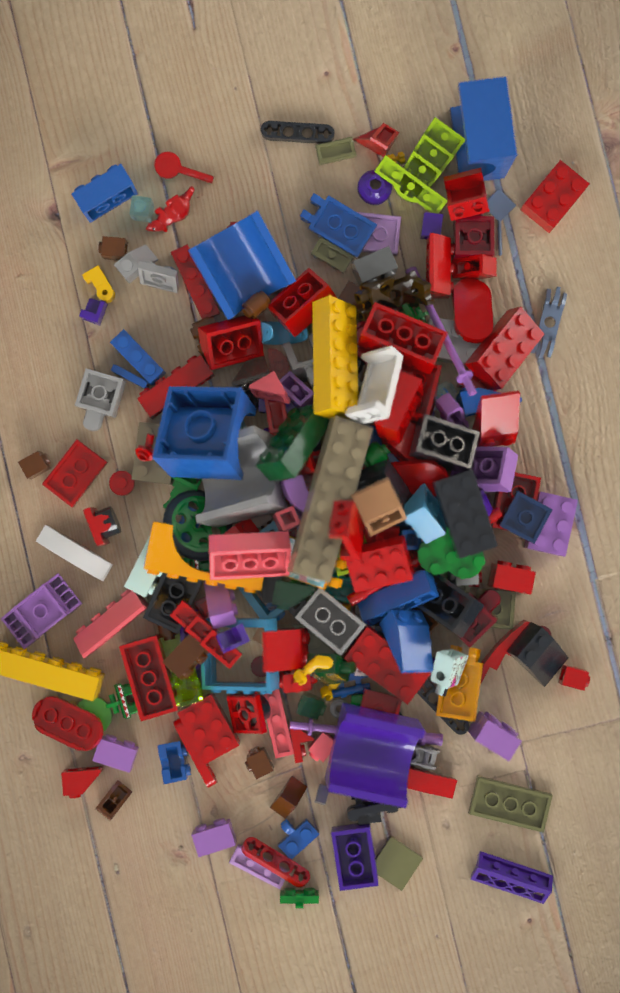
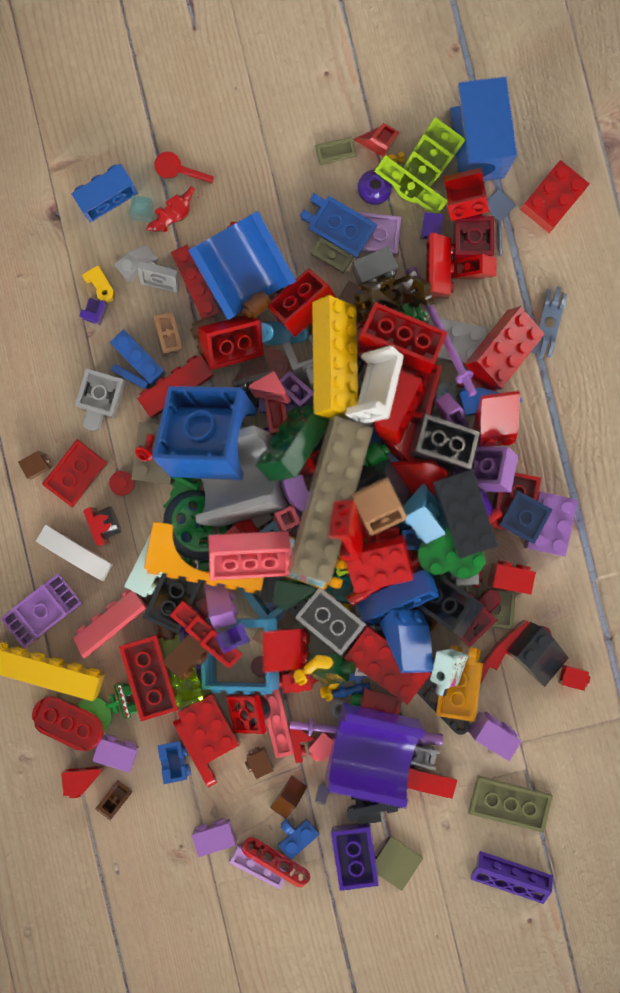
reddish brown brick [98,236,128,261] -> none
black beam [261,121,335,144] -> none
green plate [280,887,319,909] -> none
clear green slope [296,691,327,720] -> none
red tile [452,278,494,343] -> none
none -> medium nougat hinge [152,312,182,357]

